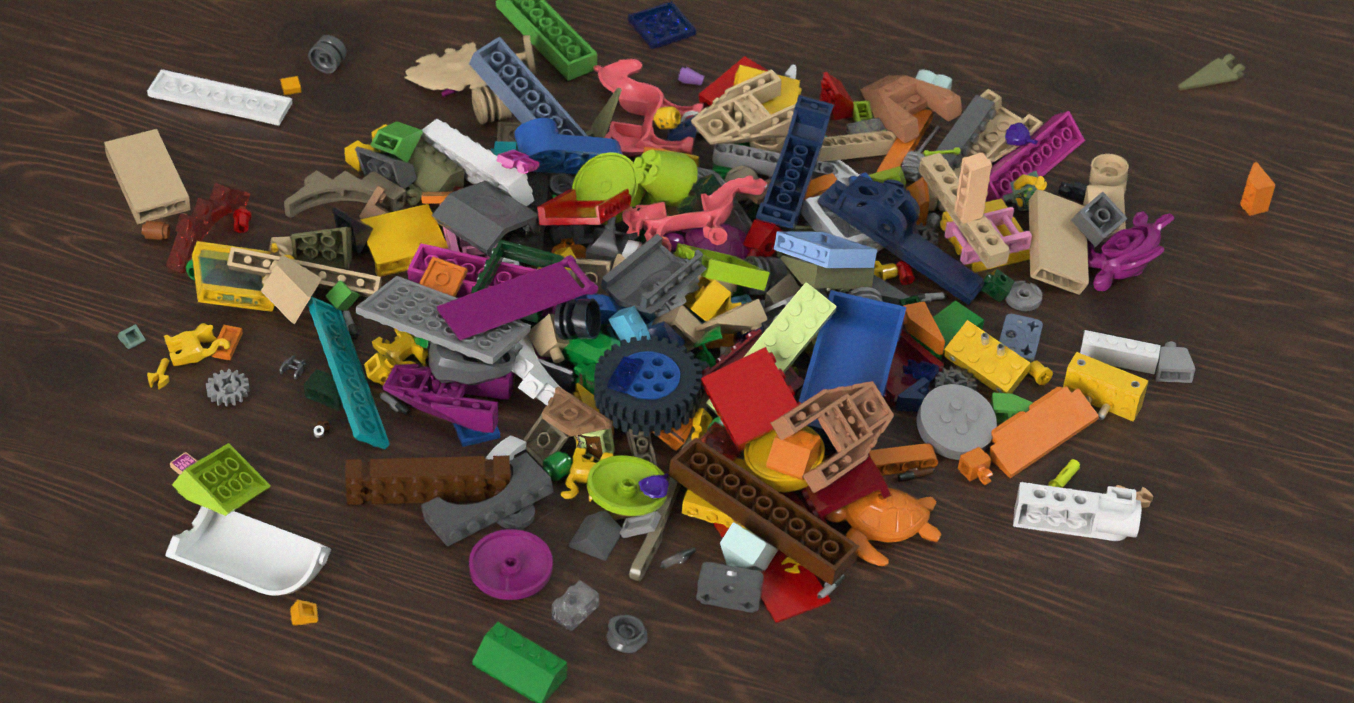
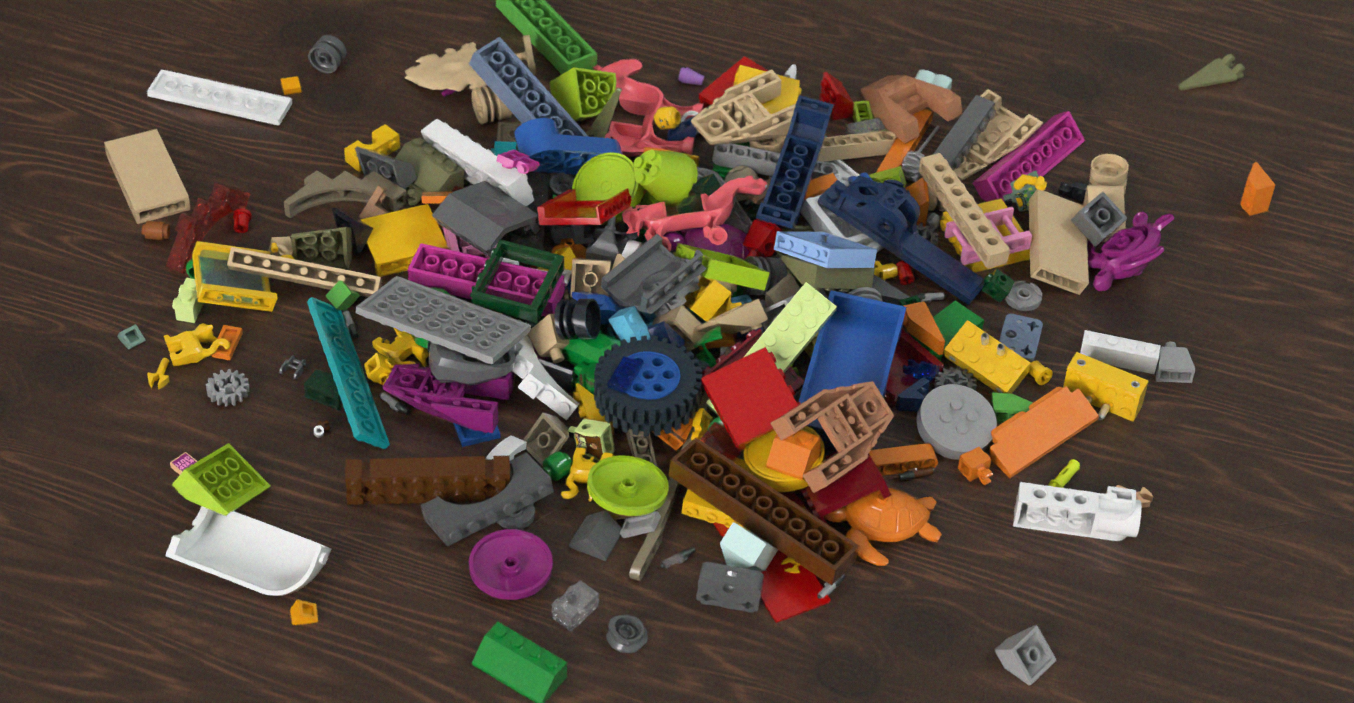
tan slope [261,255,322,324] -> none
bright green slope [370,122,423,163] -> none
orange tile [419,257,468,297] -> none
magenta flag [437,255,598,340] -> none
medium nougat wing [542,386,612,437] -> none
clear blue plate [628,1,696,49] -> none
dark purple piece [639,473,669,499] -> none
lime hinge [923,147,961,157] -> none
light nougat brick [954,152,992,224] -> none
dark purple piece [1005,123,1038,146] -> none
none -> yellowish green brick [172,278,205,323]
none -> lime brick [550,67,616,122]
none -> light grey slope [995,625,1056,685]

